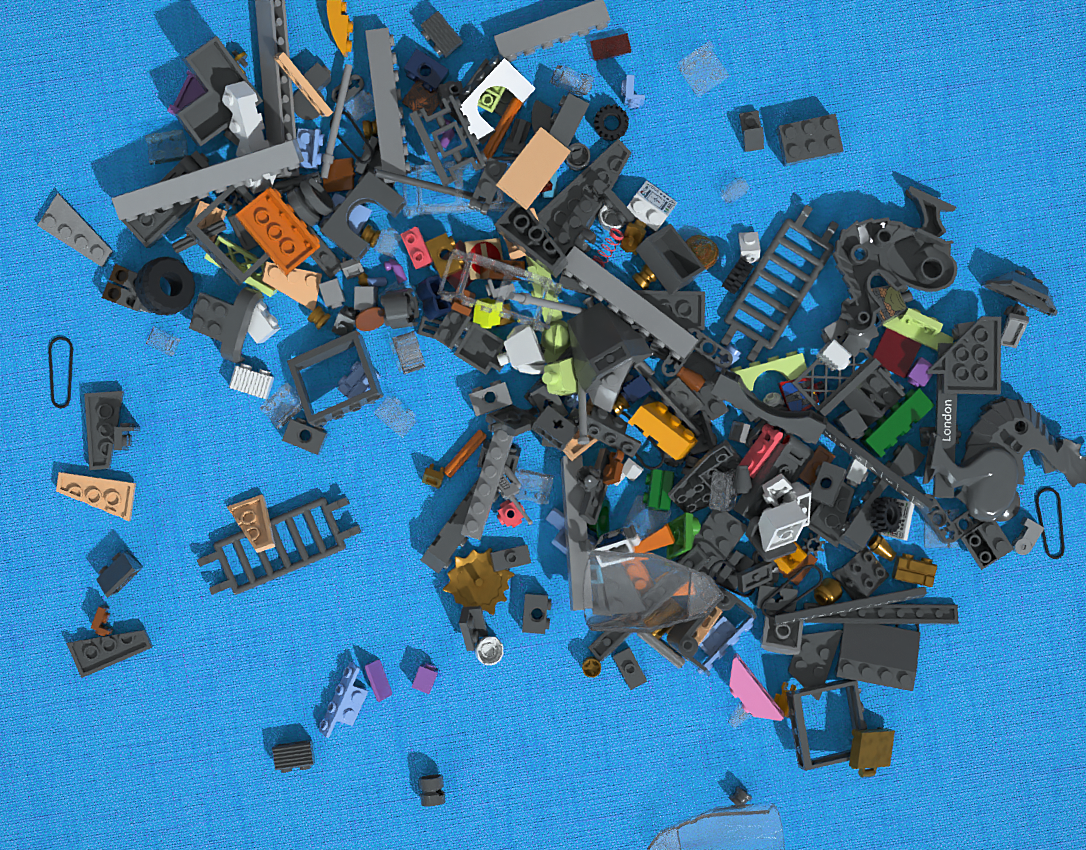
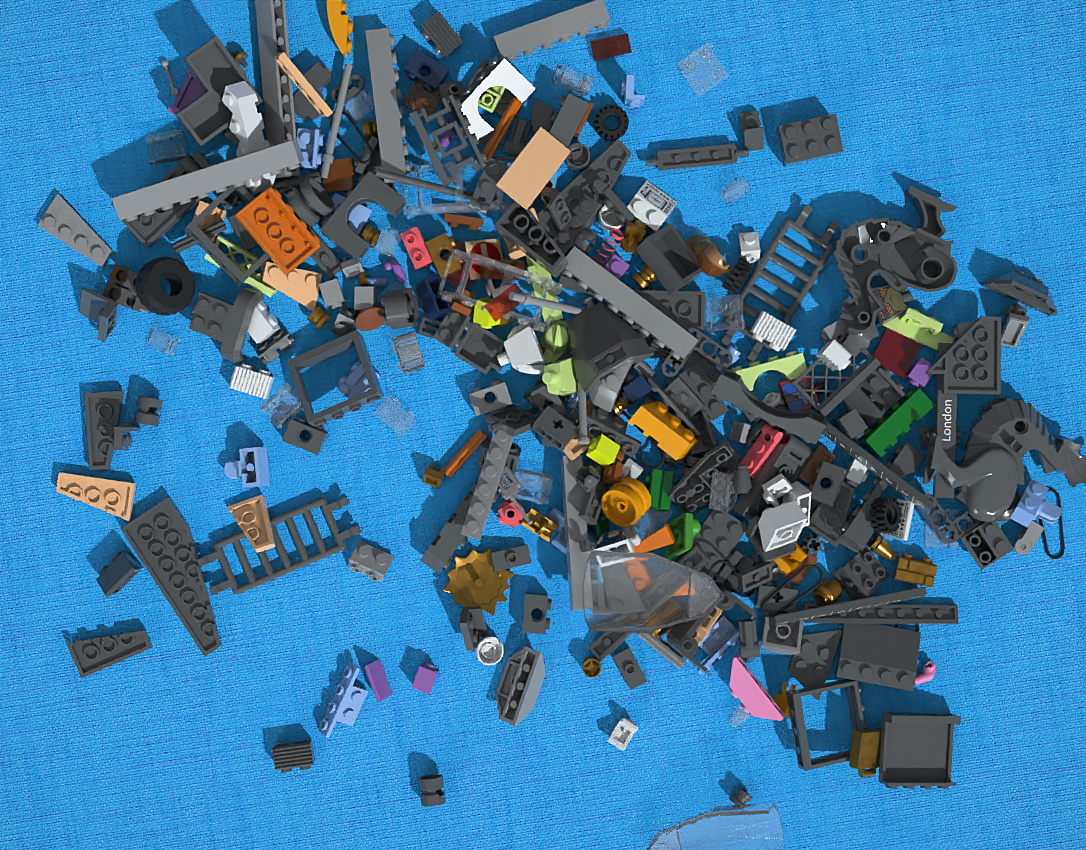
black piece [49,337,73,409] -> none
dark orange bracket [91,605,113,636] -> none
dark orange cone [676,366,706,392] -> none
none -> dark grey bracket [79,287,118,342]
none -> dark grey wing [121,497,222,657]
none -> dark grey wheel [133,396,163,426]
none -> light grey hinge [161,59,180,96]
none -> light blue brick [224,447,270,487]
none -> dark grey hinge [256,329,295,364]
none -> light grey bracket [348,541,394,582]
none -> dark orange plate [444,213,484,231]
none -> clear red plate [484,283,522,322]
none -> light grey wedge [495,646,546,726]
none -> pearl gold hips [520,507,559,542]
none -> dark grey bracket [539,187,572,230]
none -> dark orange piece [574,102,594,139]
none -> neon yellow brick [586,434,620,467]
none -> light orange wheel [601,477,651,527]
none -> medium lavender brick [604,254,630,280]
none -> white bracket [607,718,638,751]
none -> dark grey plate [645,144,749,171]
none -> piece [699,244,732,277]
none -> clear plate [706,295,745,333]
none -> dark grey piece [738,619,760,663]
none -> white brick [749,311,796,352]
none -> dark grey panel [878,712,961,789]
none -> bright pink arm [915,661,937,685]
none -> light blue brick [1010,479,1062,527]

